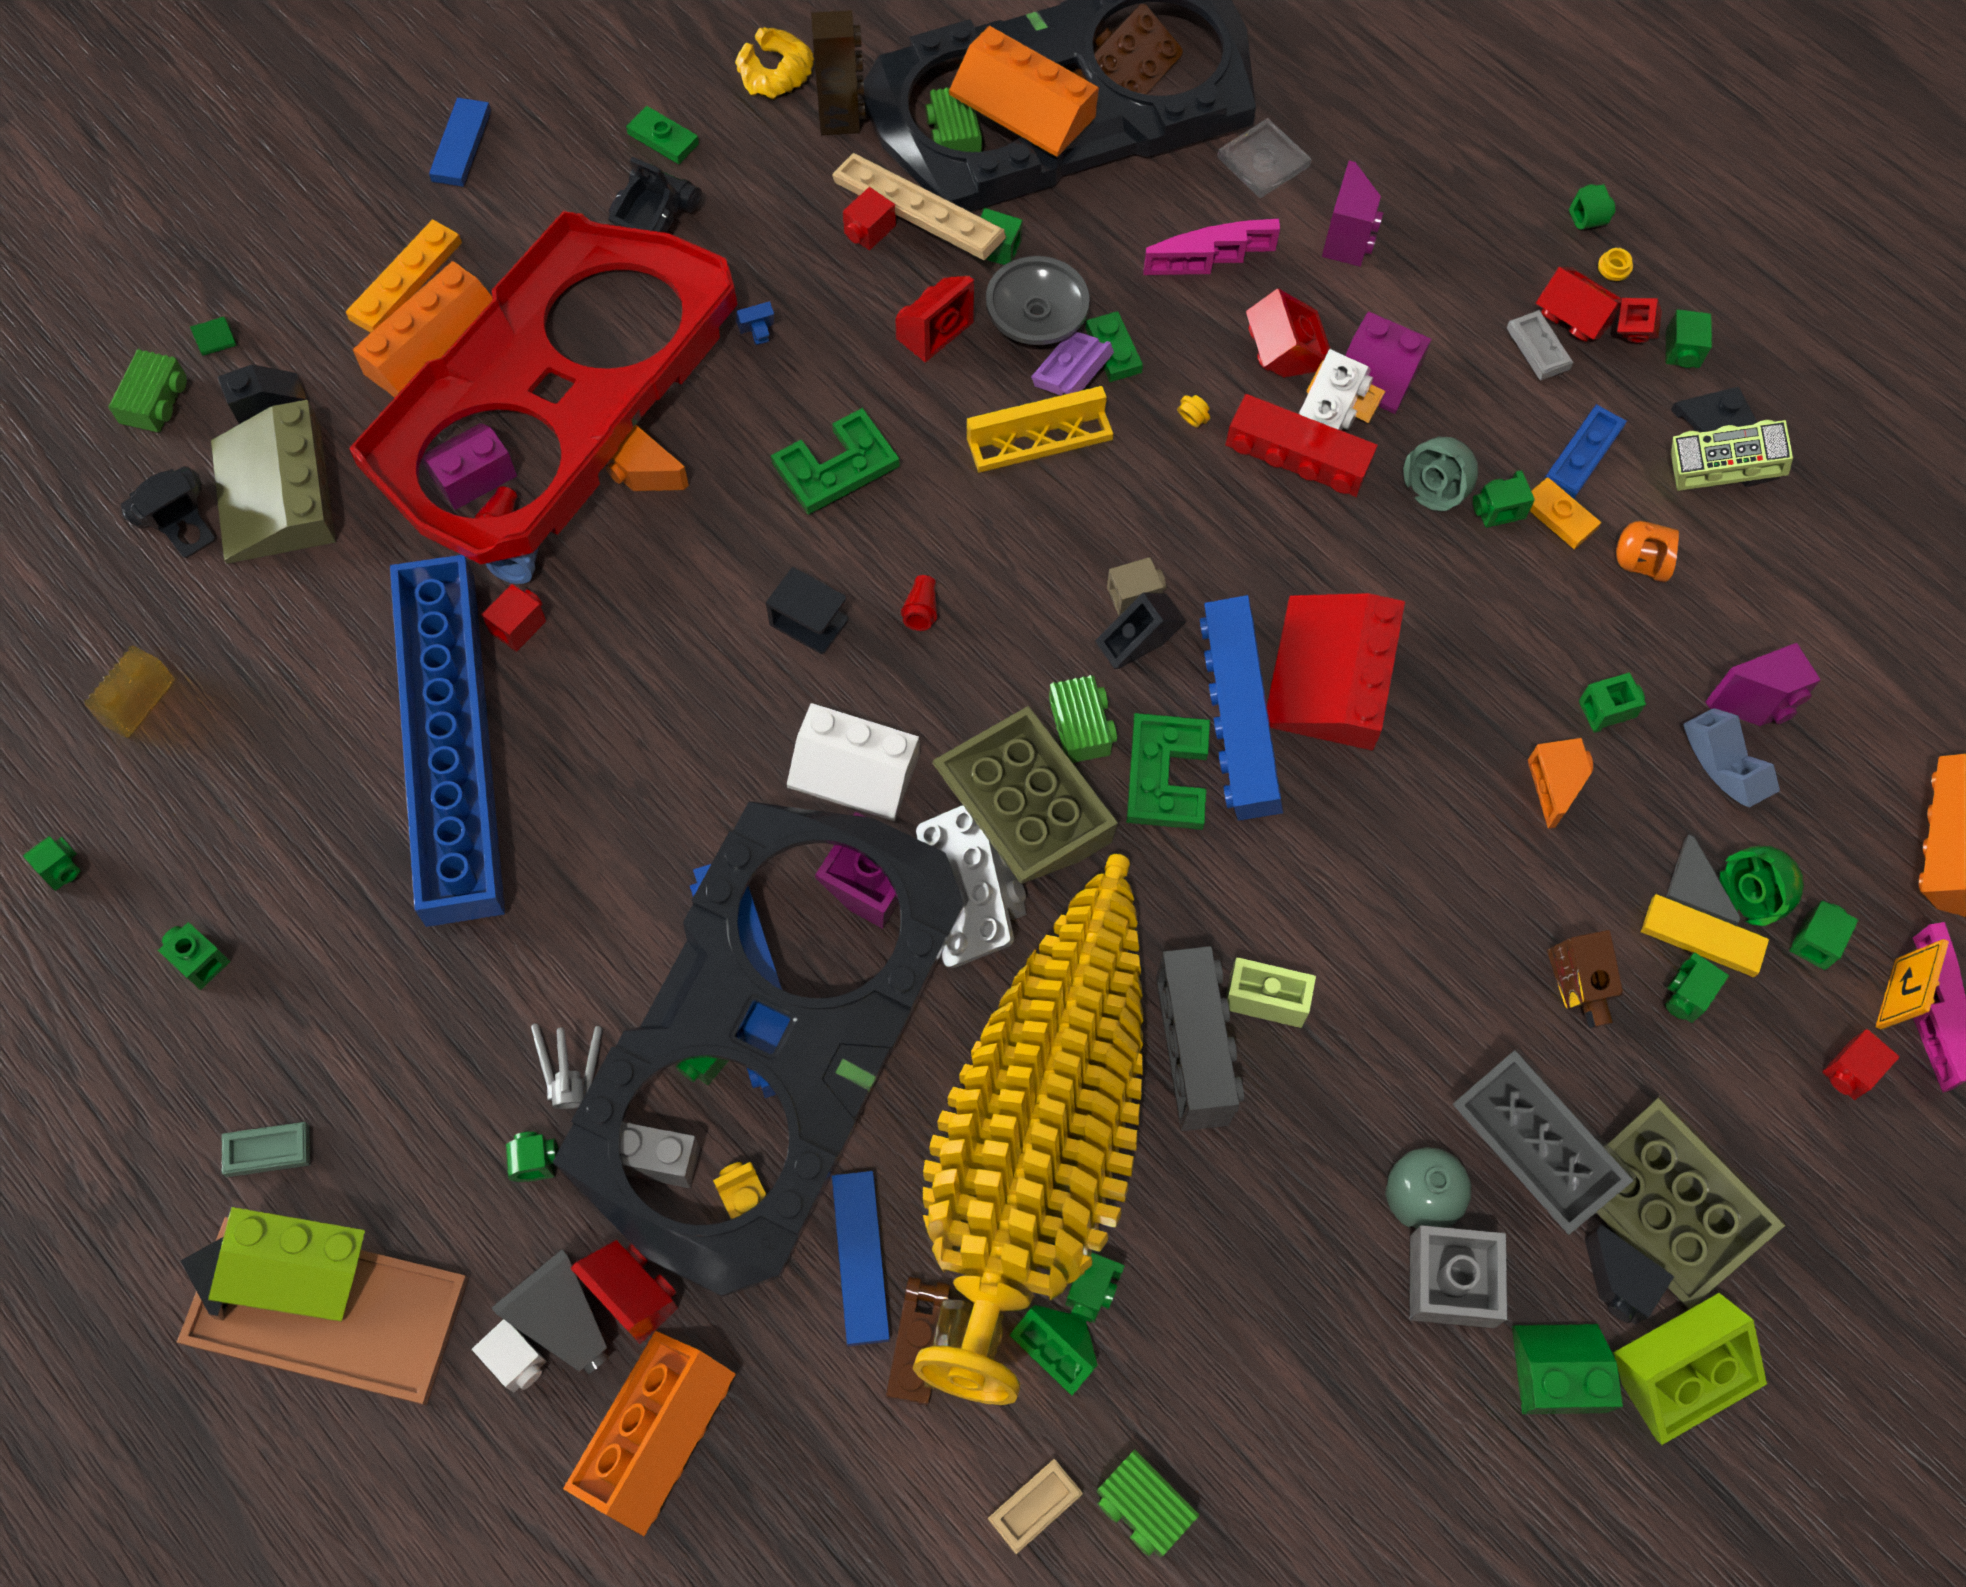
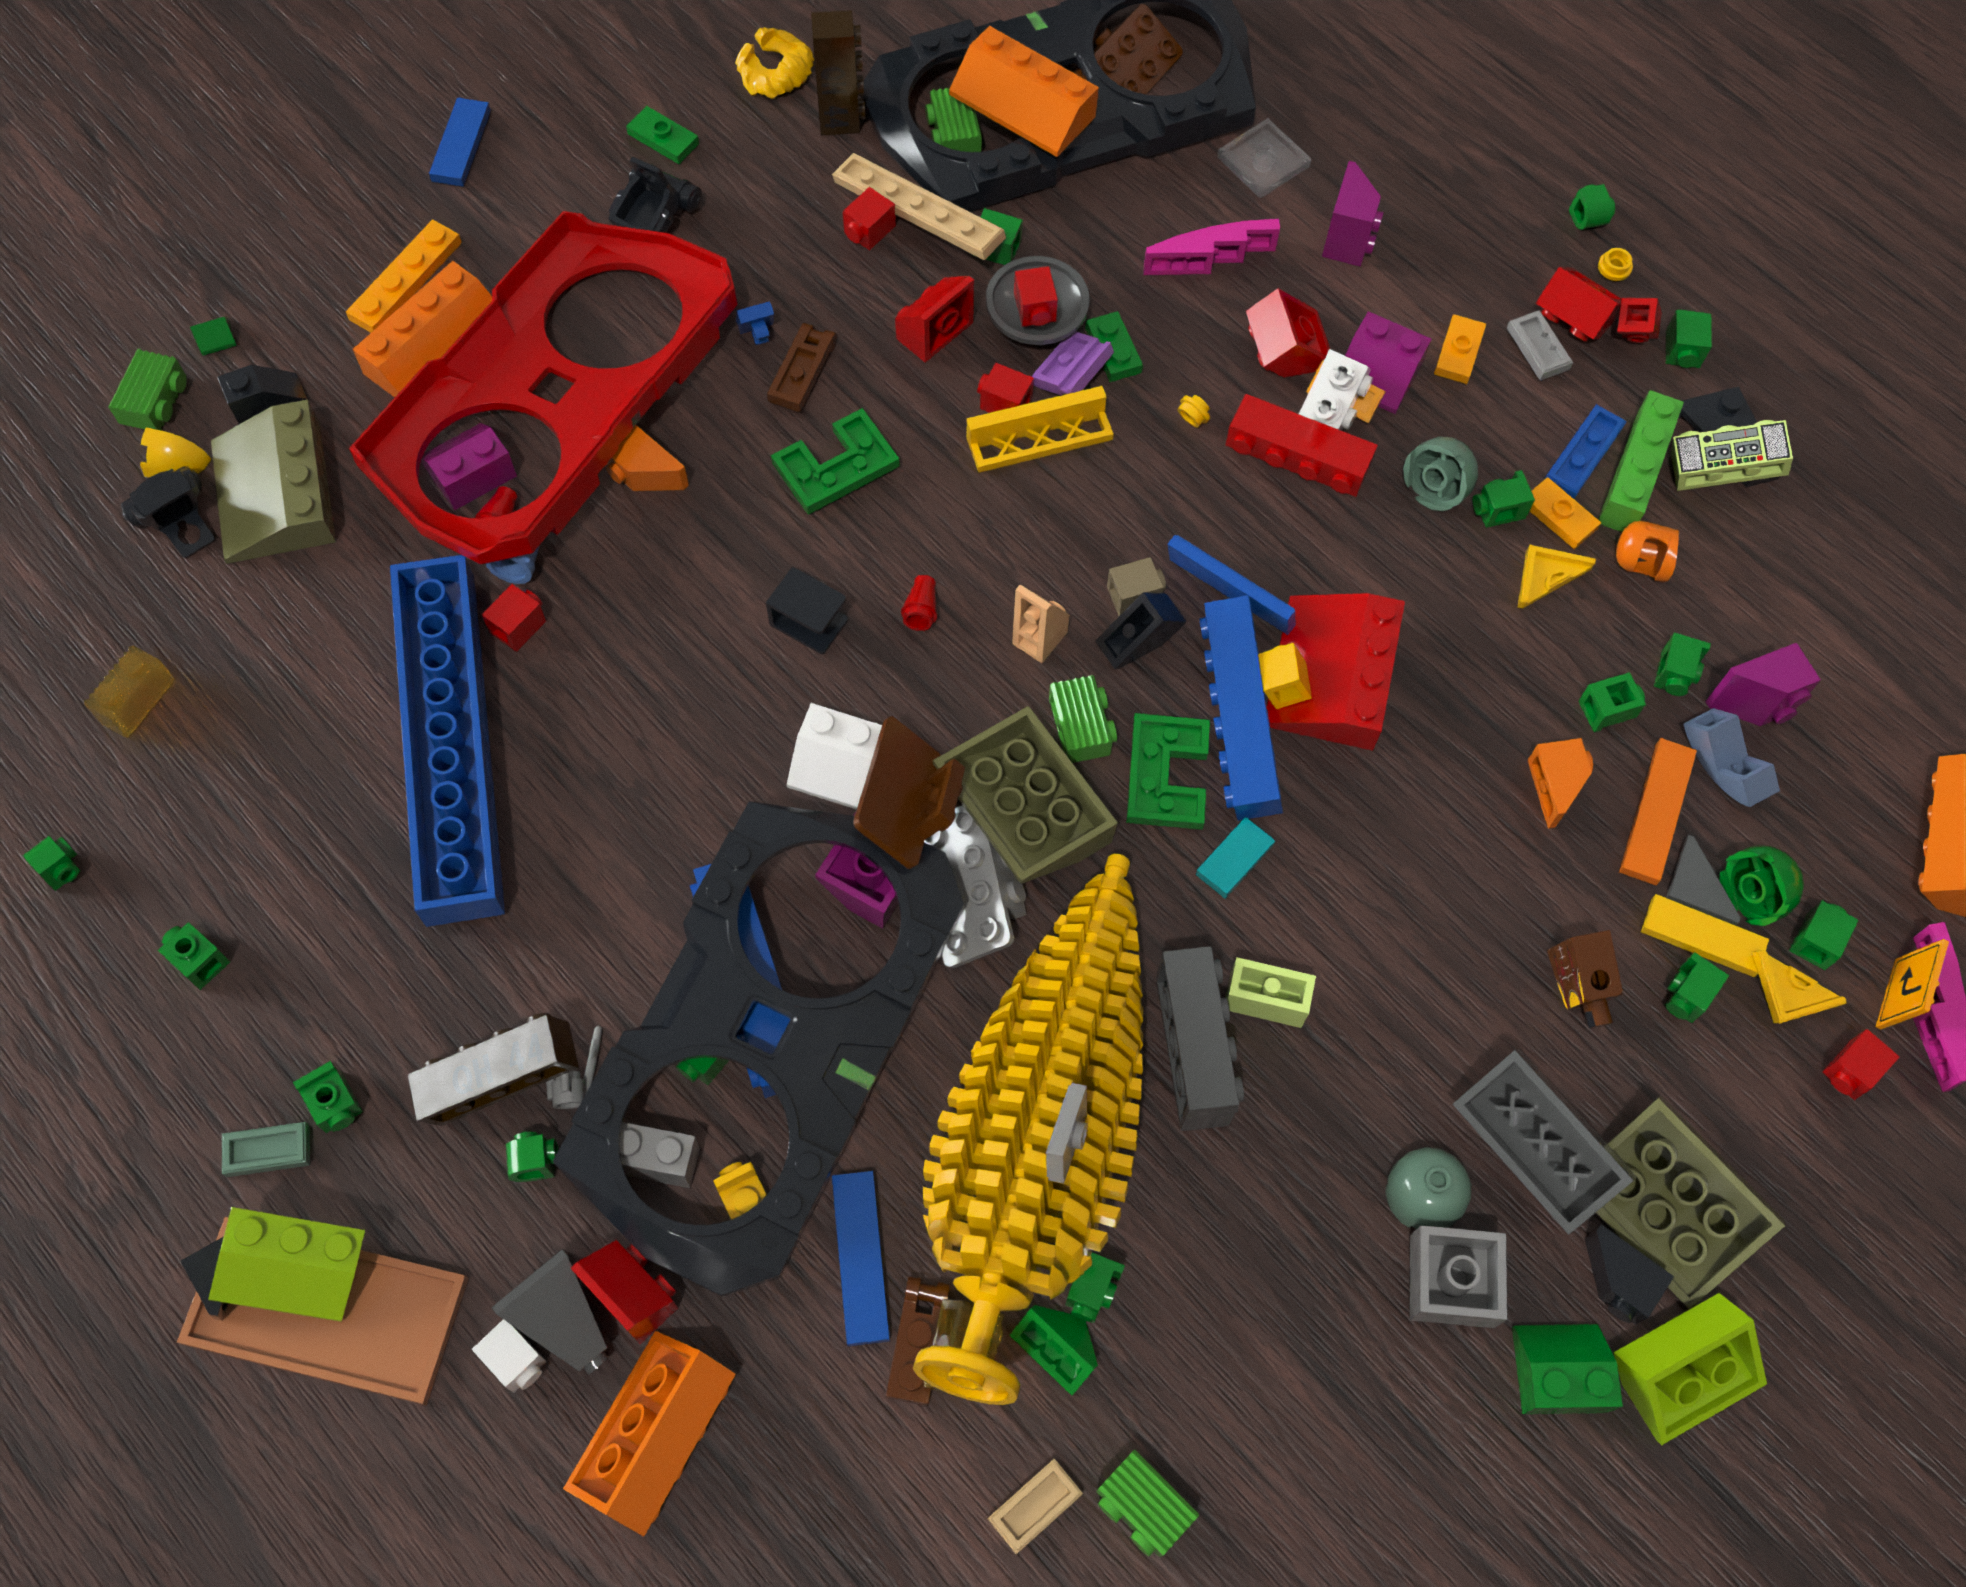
none -> yellow brick [140,427,211,478]
none -> green brick [293,1061,363,1134]
none -> brick [408,1013,579,1126]
none -> reddish brown plate [767,323,837,412]
none -> reddish brown bracket [853,716,966,869]
none -> red brick [977,363,1034,413]
none -> light nougat slope [1012,585,1070,663]
none -> red brick [1014,266,1058,327]
none -> light grey plate [1046,1083,1088,1184]
none -> blue tile [1167,535,1296,635]
none -> teal tile [1195,817,1275,899]
none -> yellow brick [1258,643,1312,709]
none -> light orange plate [1434,314,1486,384]
none -> yellow tile [1518,545,1596,609]
none -> bright green brick [1598,390,1684,532]
none -> orange tile [1619,738,1697,886]
none -> green brick [1654,632,1711,696]
none -> yellow tile [1752,950,1847,1023]

